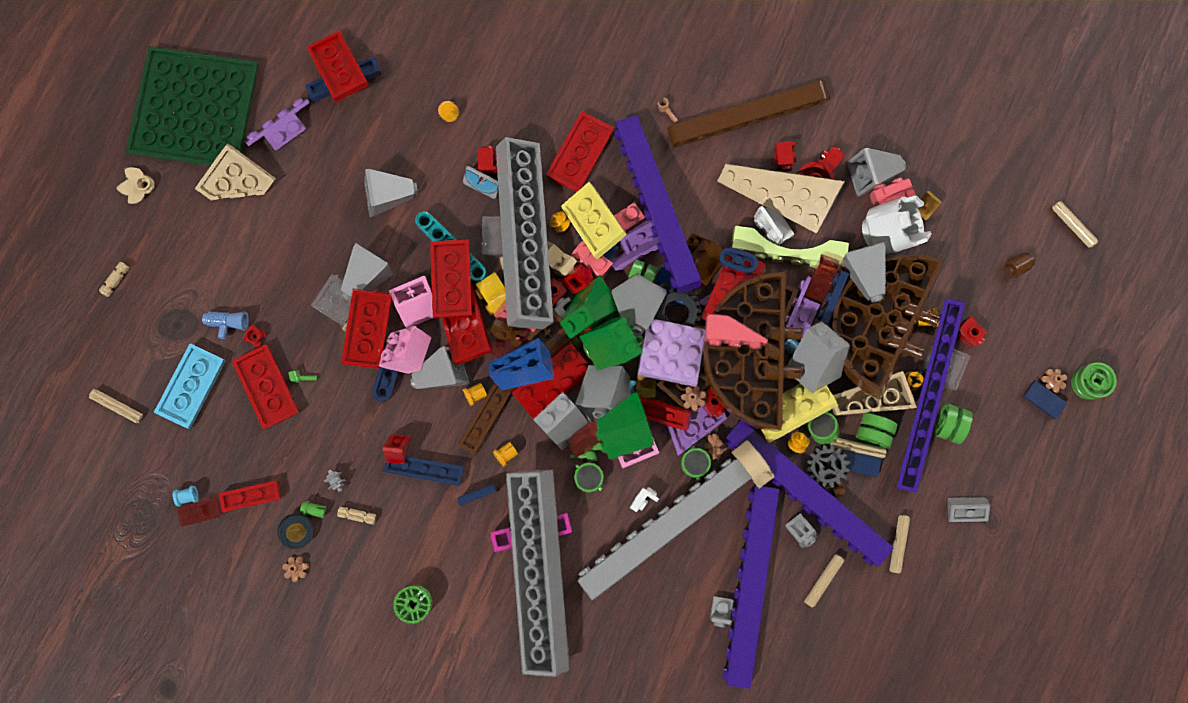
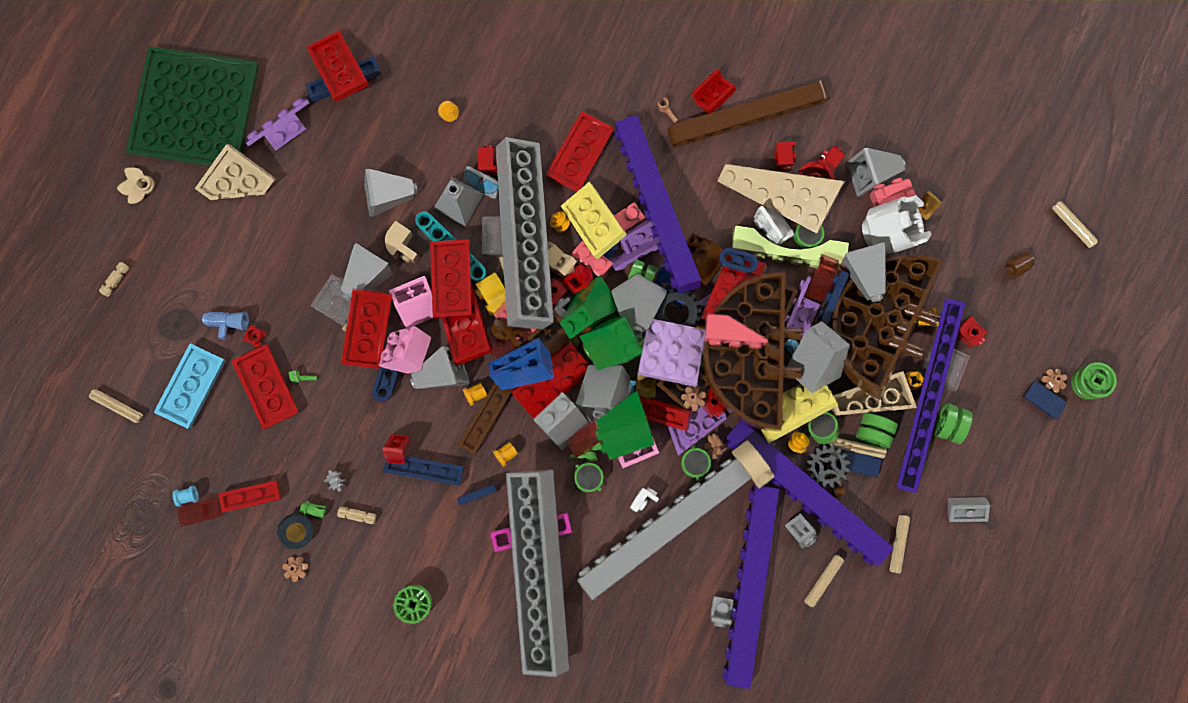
none -> tan brick [385,221,420,264]
none -> light grey slope [433,177,484,227]
none -> red bracket [691,69,736,114]
none -> piece [793,224,824,249]

